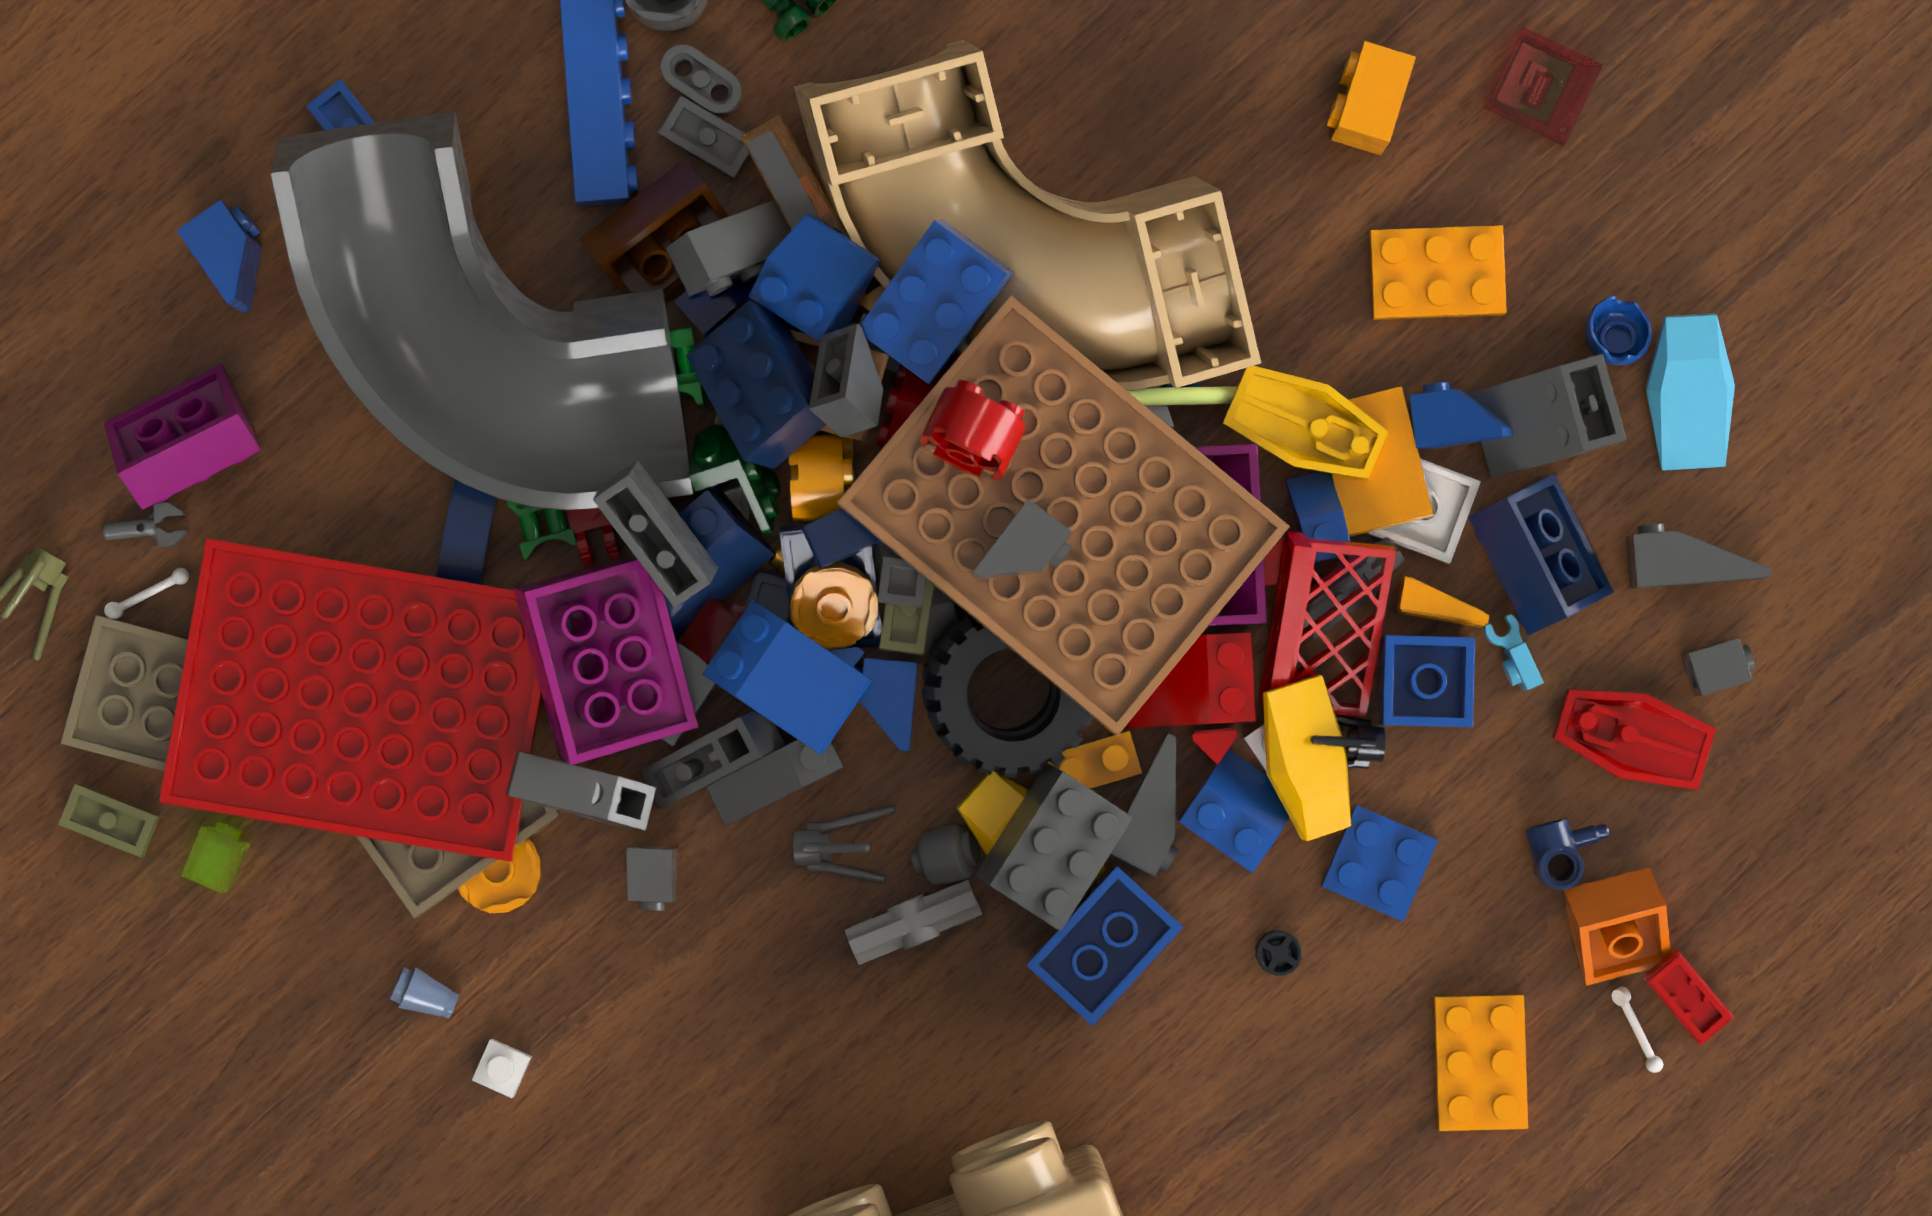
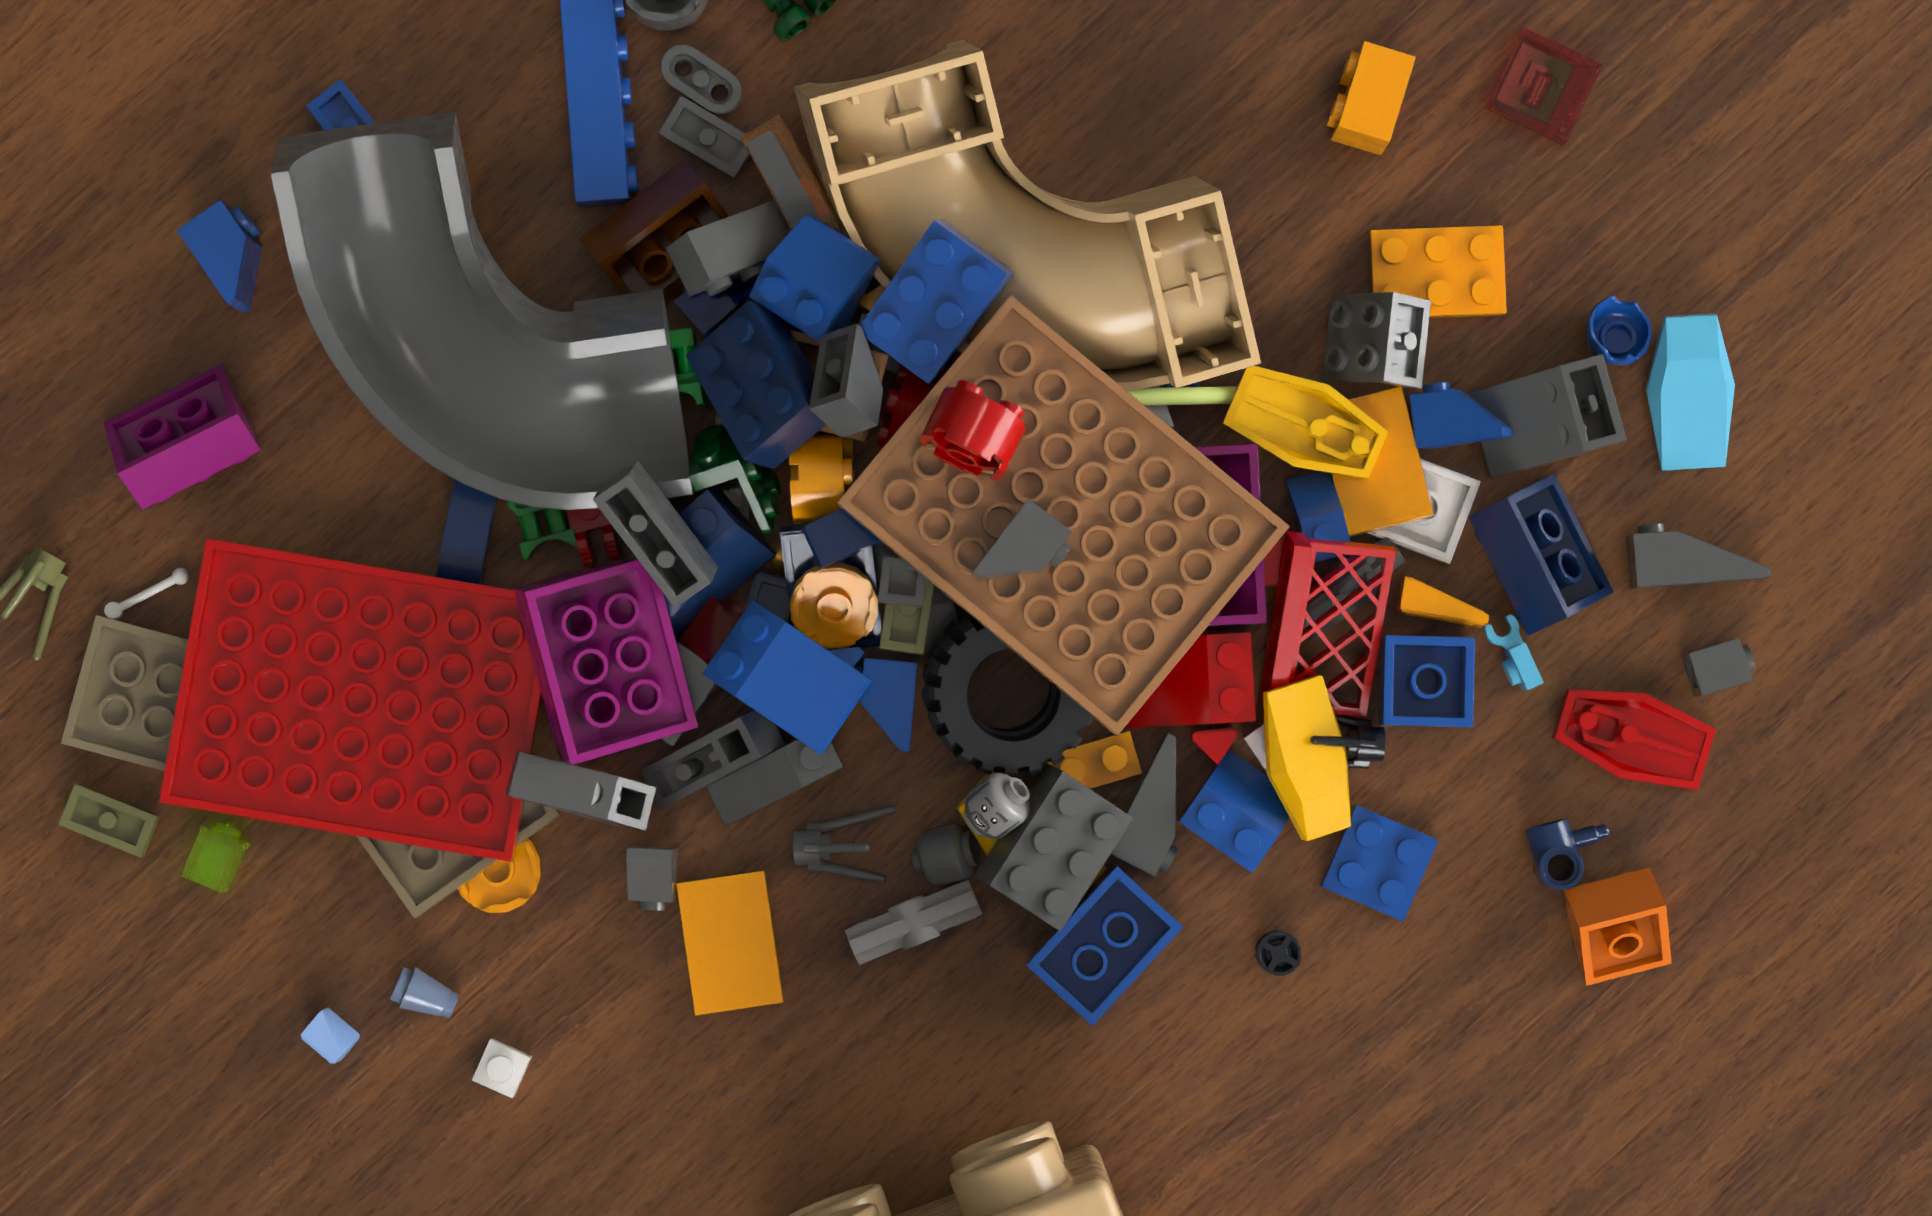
dark grey bar [102,502,189,548] -> none
light orange plate [1433,994,1528,1131] -> none
white hinge [1611,986,1663,1073] -> none
red plate [1642,948,1734,1046] -> none
none -> light blue slope [300,1007,360,1064]
none -> light orange tile [676,870,784,1016]
none -> light grey head [964,772,1031,840]
none -> dark grey bracket [1322,292,1431,389]

